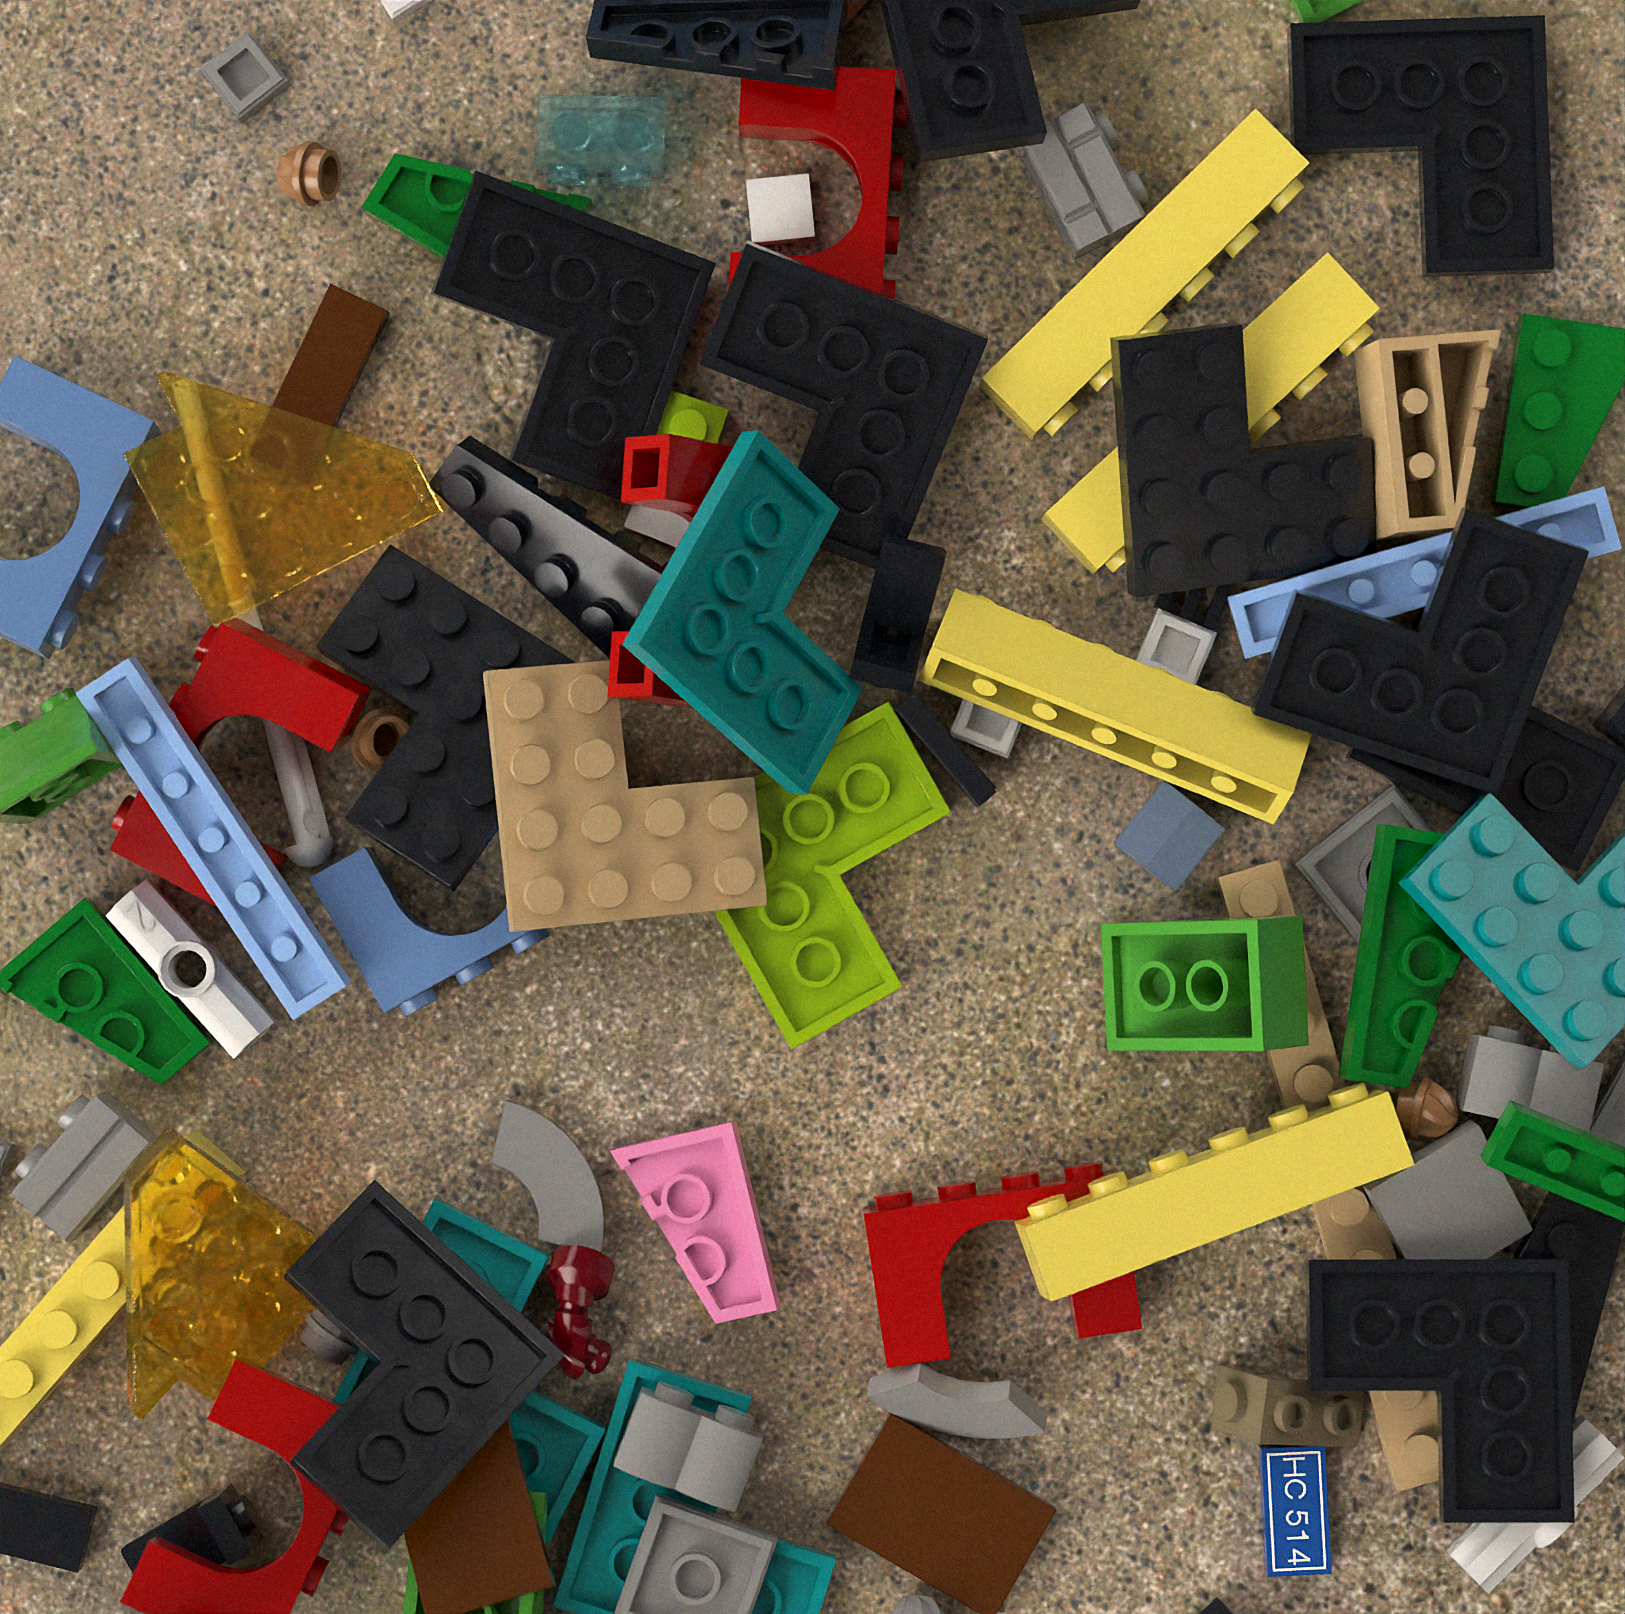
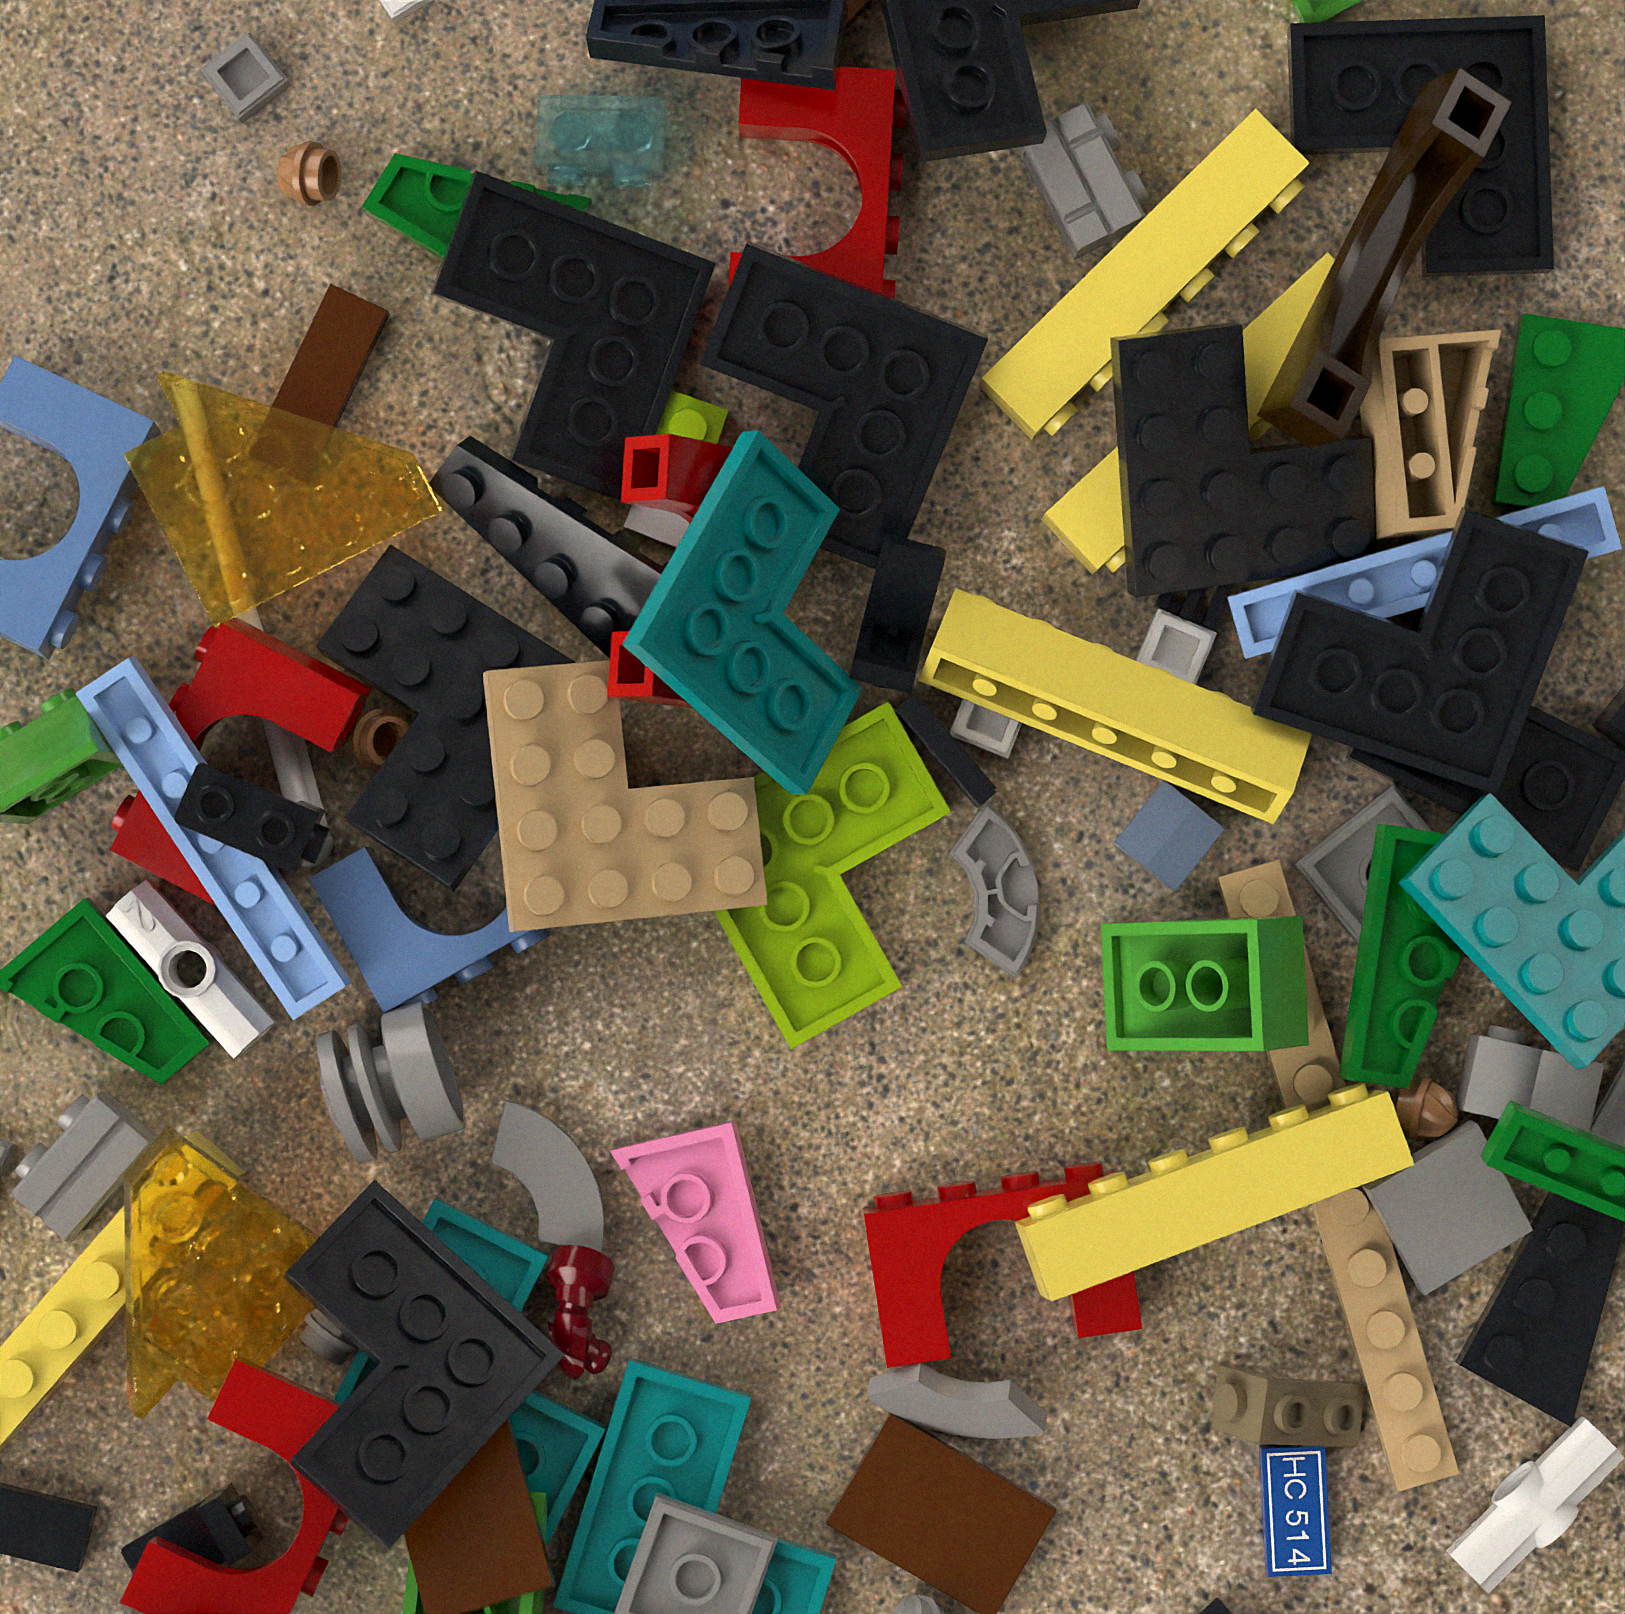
light grey brick [613,1382,763,1512] -> none
white tile [746,173,815,246] -> none
black plate [1305,1259,1575,1523] -> none
none -> black bracket [174,763,330,874]
none -> light grey wheel [316,1000,466,1164]
none -> light grey tile [949,802,1040,979]
none -> dark brown arch [1257,68,1512,448]

